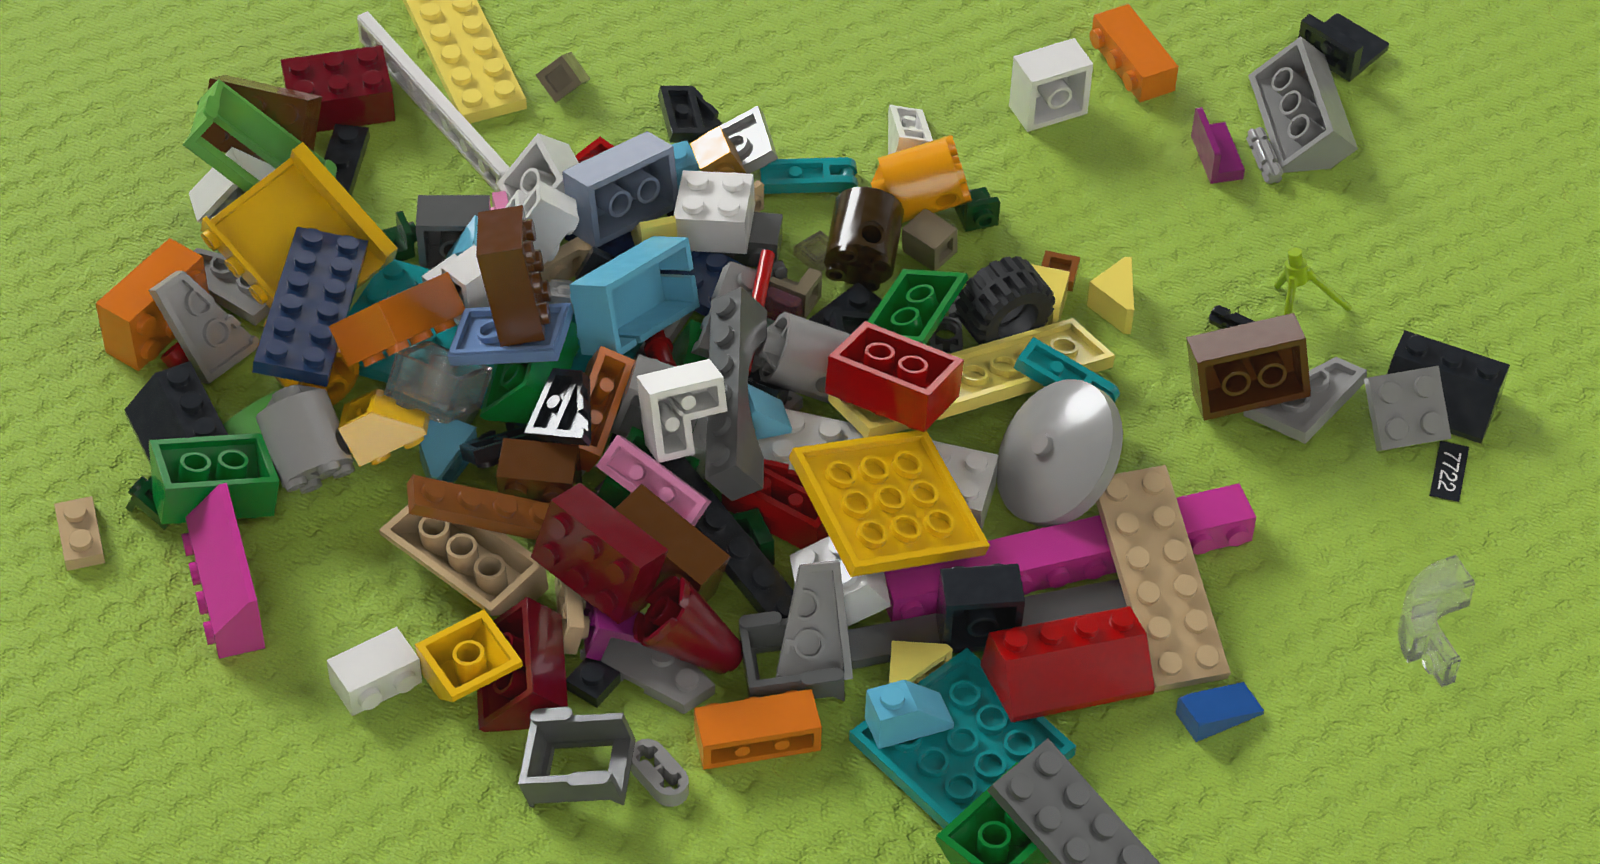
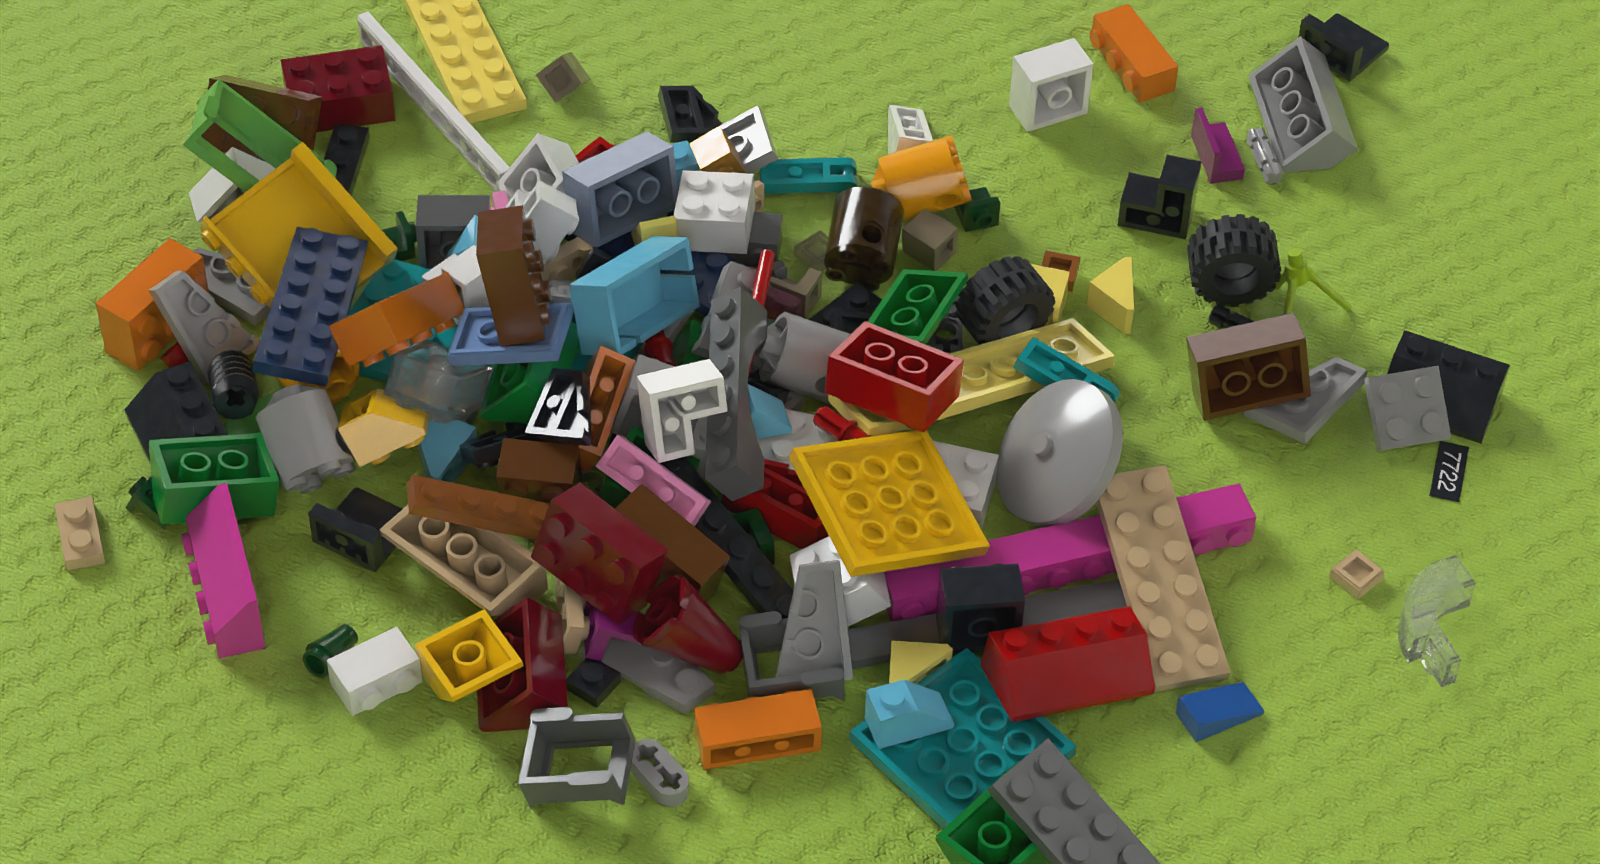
none -> black piece [207,350,259,420]
none -> dark green cone [303,624,358,678]
none -> black bracket [308,487,402,572]
none -> red axle [813,406,872,441]
none -> black brick [1117,154,1202,240]
none -> black tyre [1187,214,1281,307]
none -> tan tile [1329,549,1385,599]

